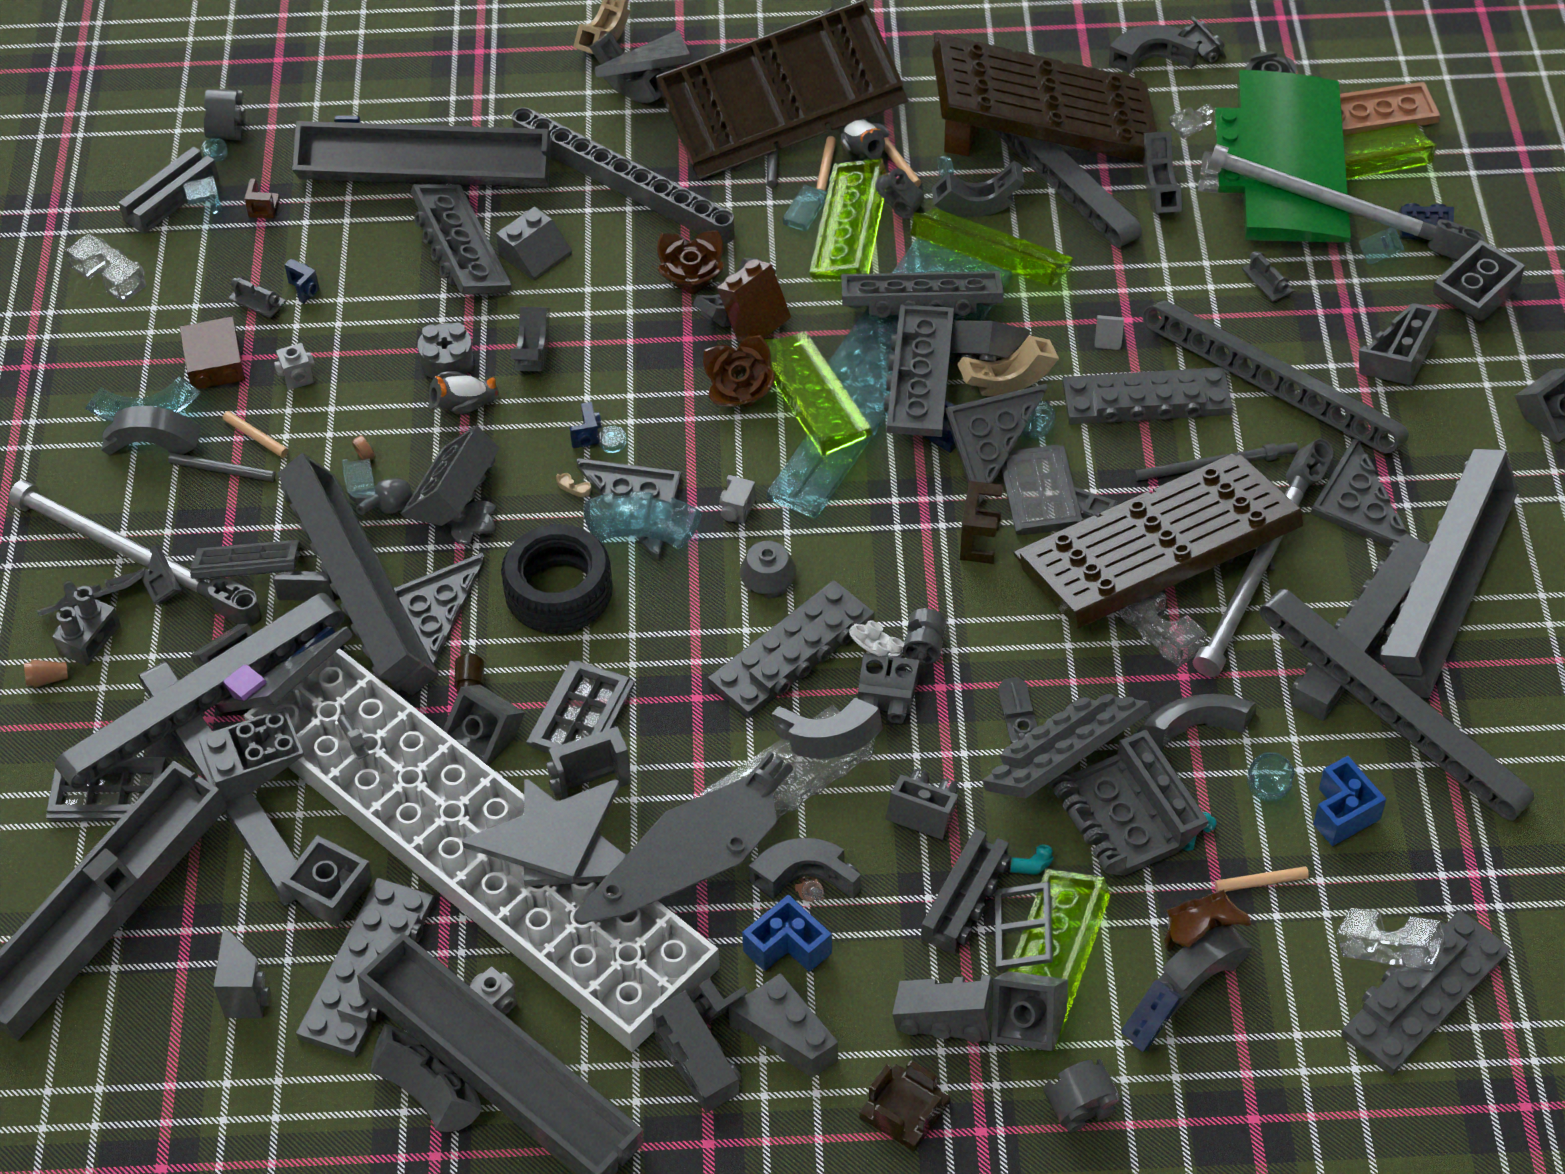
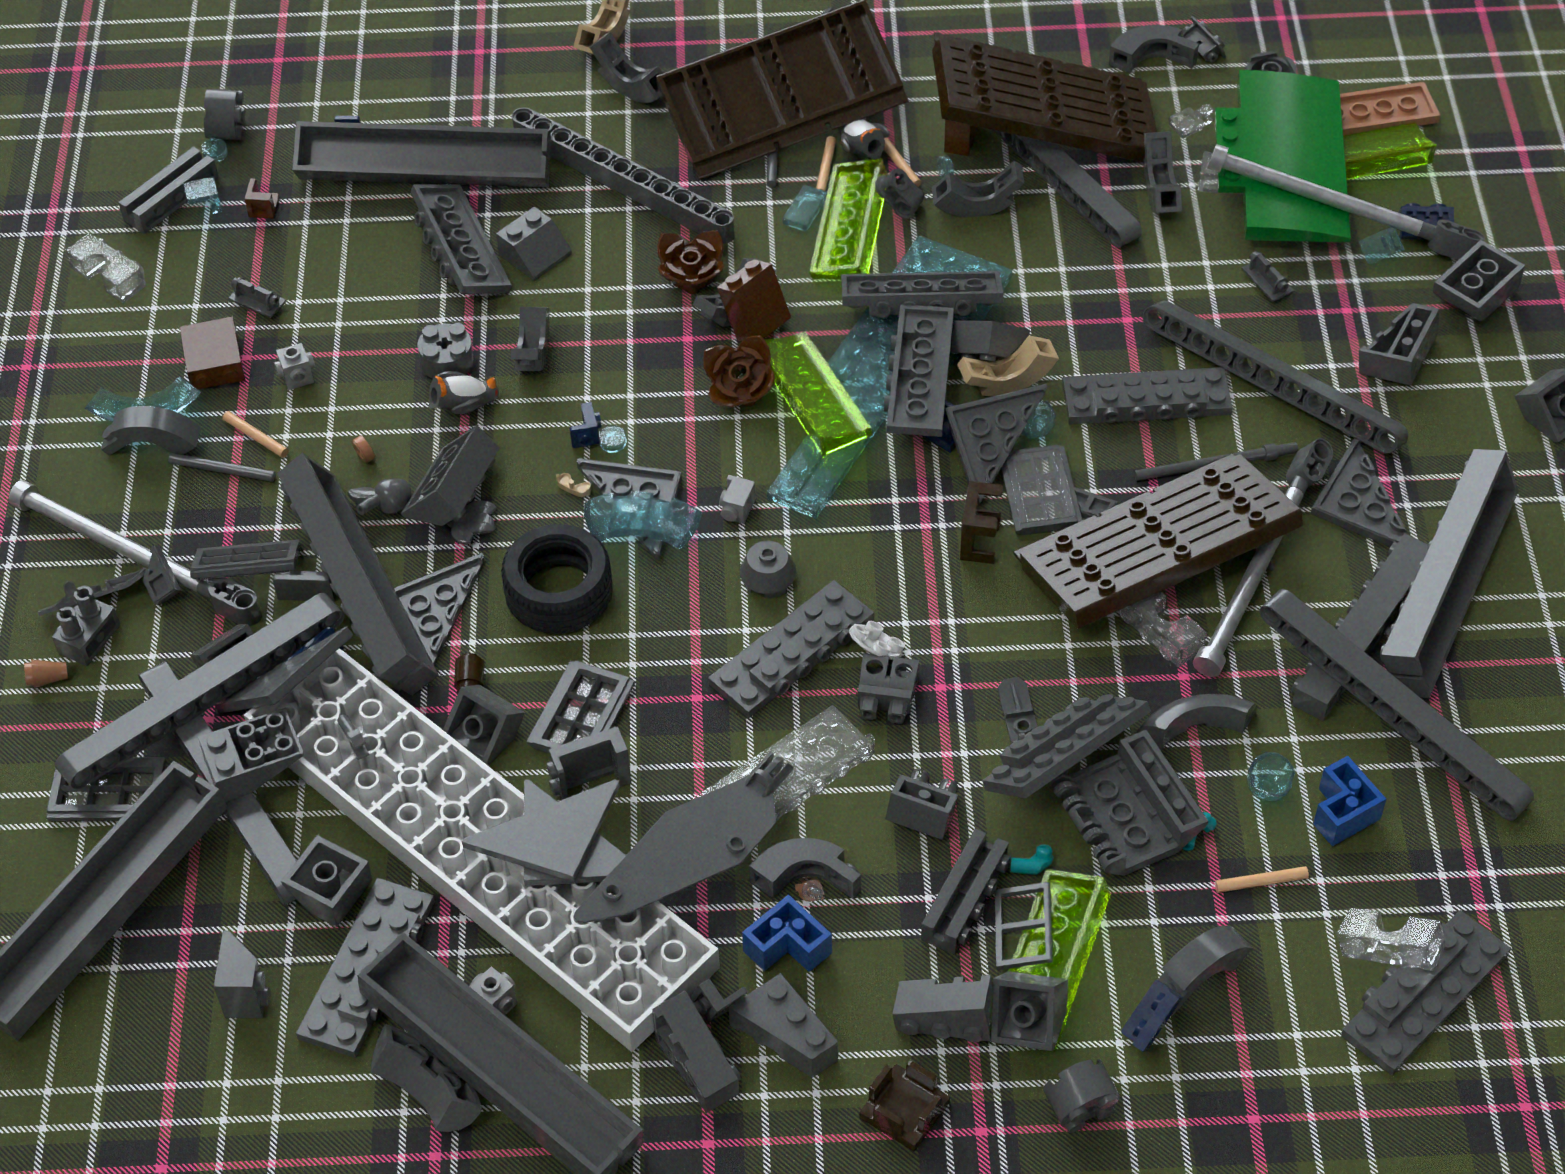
dark grey brick [82,848,137,901] -> none
slope [223,665,267,701] -> none
dark blue bracket [285,259,319,304] -> none
clear light blue panel [342,459,375,492] -> none
dark grey tile [595,30,691,77] -> none
dark grey arch [772,697,883,758] -> none
dark grey wheel [903,608,947,664] -> none
clear neon green arch [910,207,1074,287] -> none
light grey slope [1094,315,1124,350] -> none
reddish brown brick [1164,889,1251,951] -> none

